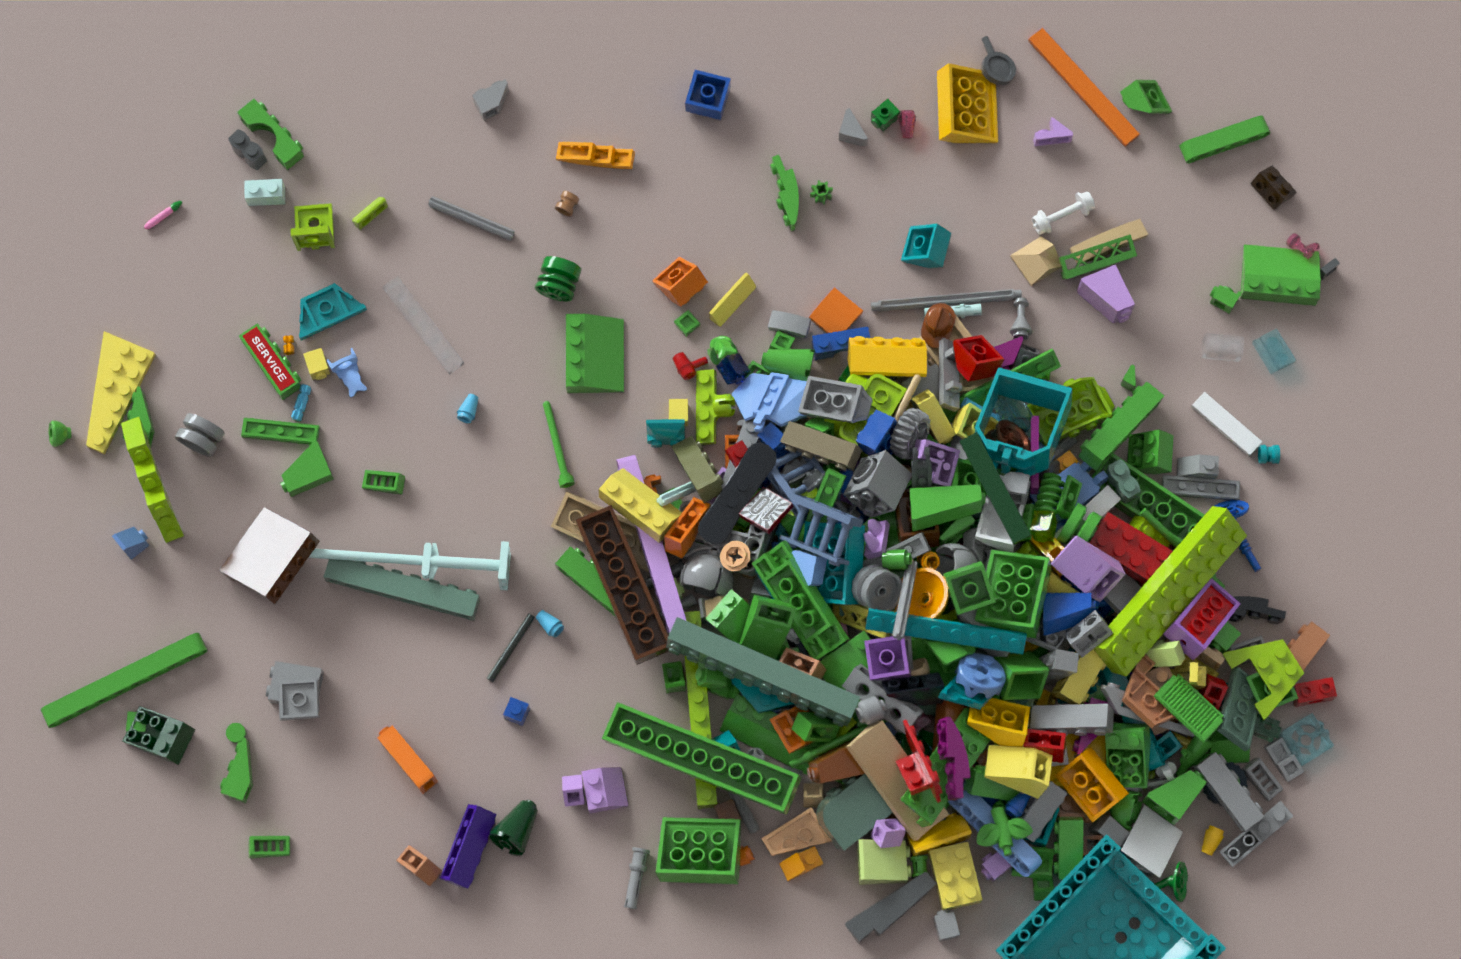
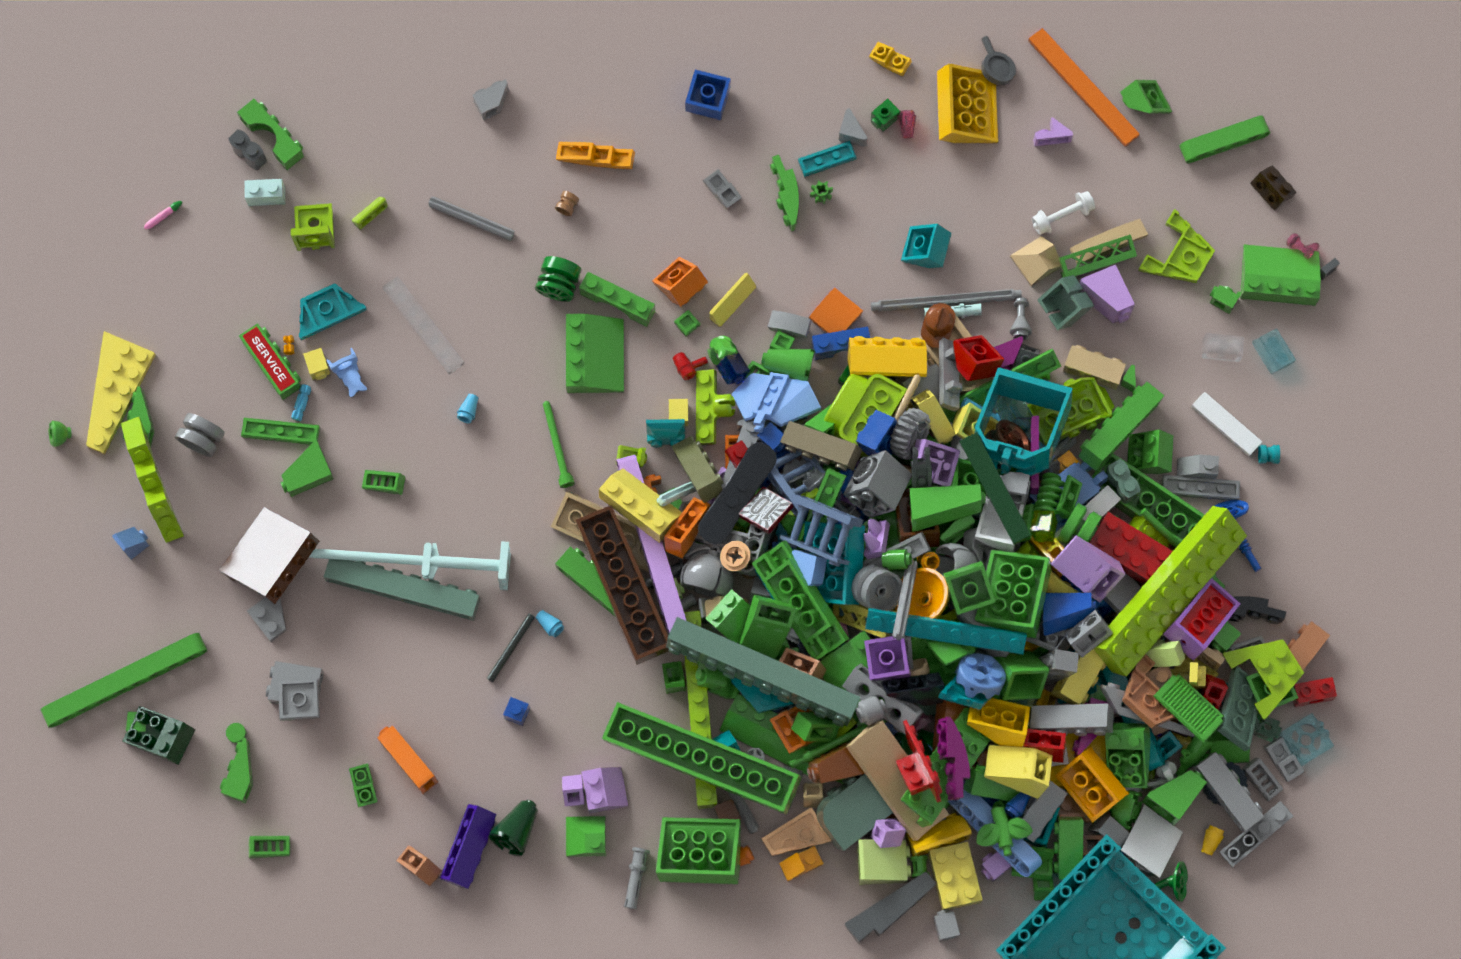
light grey slope [798,376,873,423] -> none
none -> light grey wing [247,598,286,642]
none -> bright green slope [349,763,378,807]
none -> bright green slope [566,816,606,857]
none -> bright green arch [579,272,655,327]
none -> lime bracket [616,445,647,468]
none -> light grey slope [703,169,742,209]
none -> teal tile [798,141,857,177]
none -> yellow slope [869,42,912,77]
none -> sand green piece [1037,275,1095,330]
none -> tan brick [1063,345,1126,390]
none -> lime wing [1138,209,1215,283]

